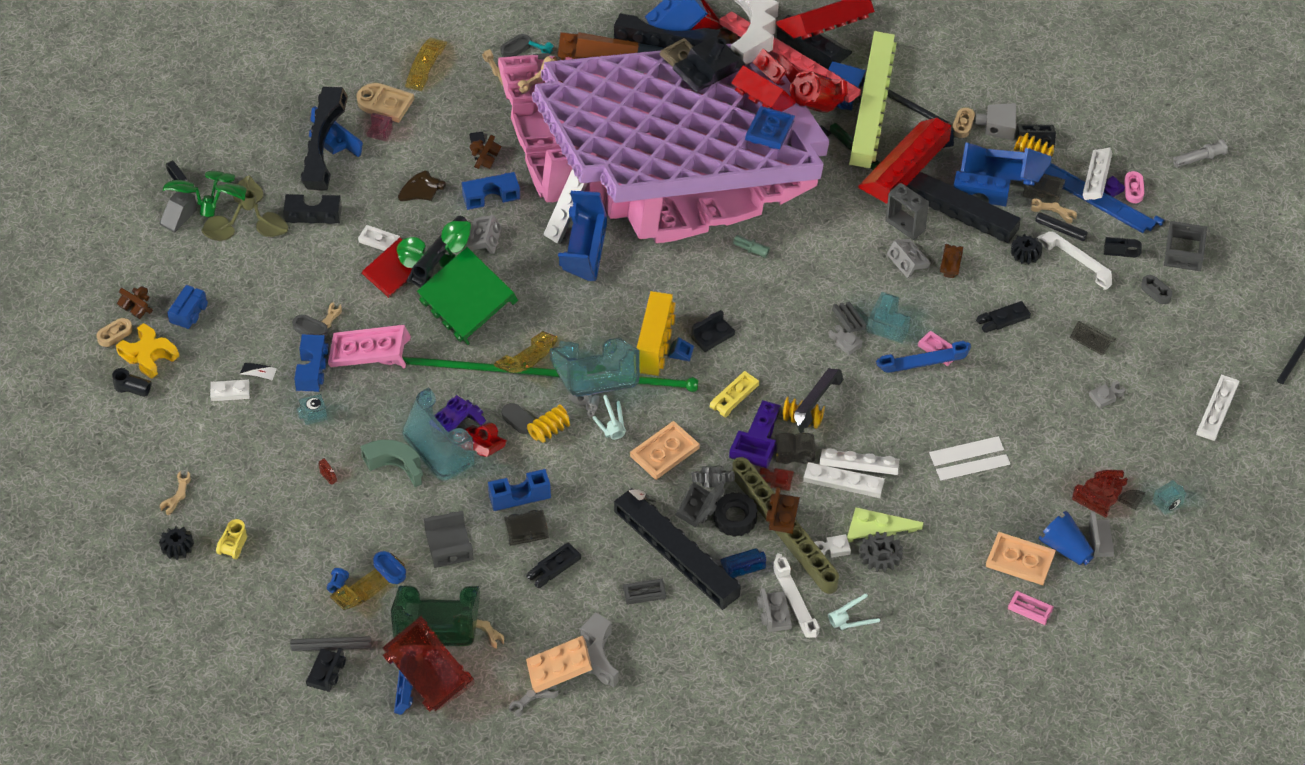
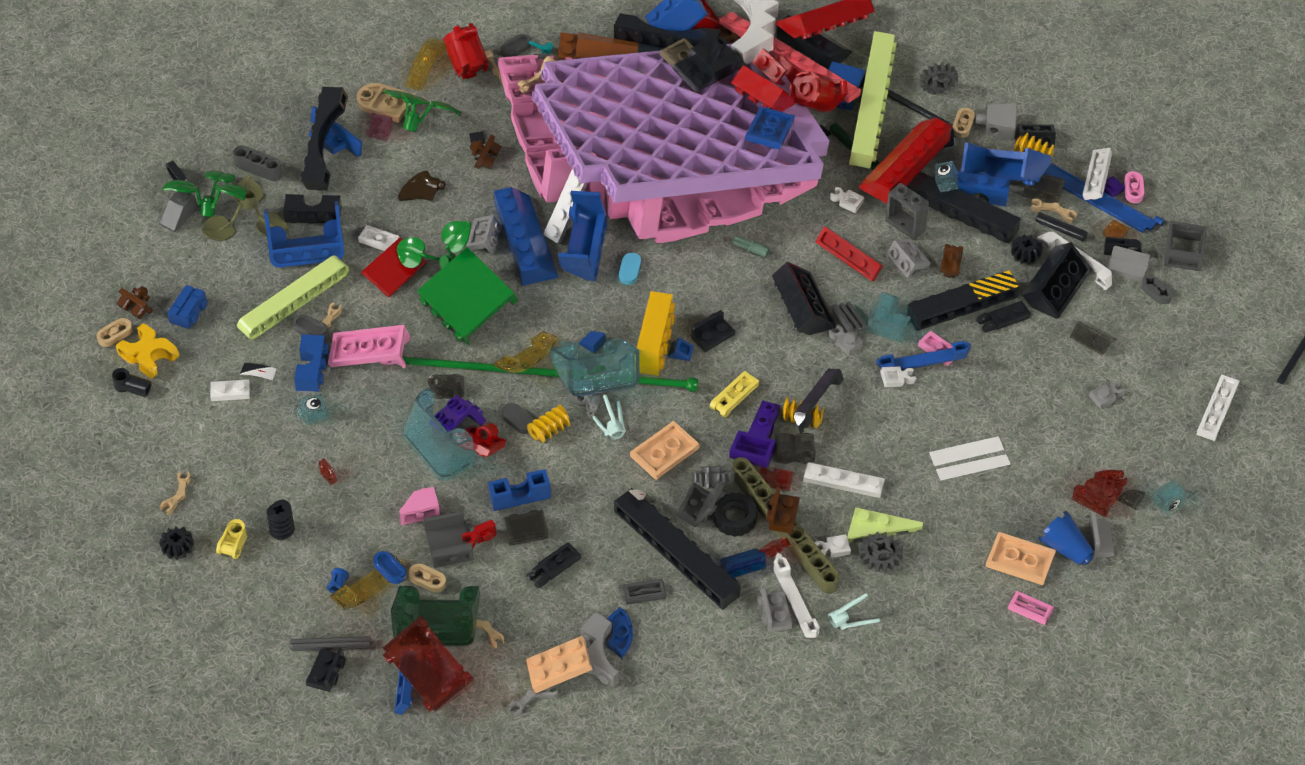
sand green arch [360,440,423,487] -> none
black axle [407,216,467,288] -> none
blue arch [461,172,520,210] -> none
white plate [820,448,900,475] -> none
light grey pin [1173,139,1228,168] -> none
none -> dark grey beam [233,145,282,181]
none -> yellowish green beam [237,256,349,340]
none -> blue windscreen [264,201,344,267]
none -> black piece [267,499,295,540]
none -> green plant [382,89,461,132]
none -> bright pink slope [399,487,440,525]
none -> tan plate [408,564,446,593]
none -> clear smoke piece [428,374,464,399]
none -> red container [443,23,489,80]
none -> red plate [462,519,496,548]
none -> blue slope [494,187,558,286]
none -> blue slope [579,331,606,353]
none -> blue tile [607,607,633,659]
none -> medium azure tile [619,253,641,285]
none -> clear red plate [758,537,791,558]
none -> black slope [772,262,836,335]
none -> red plate [815,226,883,281]
none -> white plate [830,187,864,213]
none -> white plate [880,367,916,387]
none -> black brick [907,270,1019,331]
none -> dark grey gear [919,62,958,94]
none -> clear light blue brick [935,161,958,192]
none -> black slope [1022,242,1092,319]
none -> clear orange plate [1102,219,1129,238]
none -> light grey panel [1108,246,1150,282]

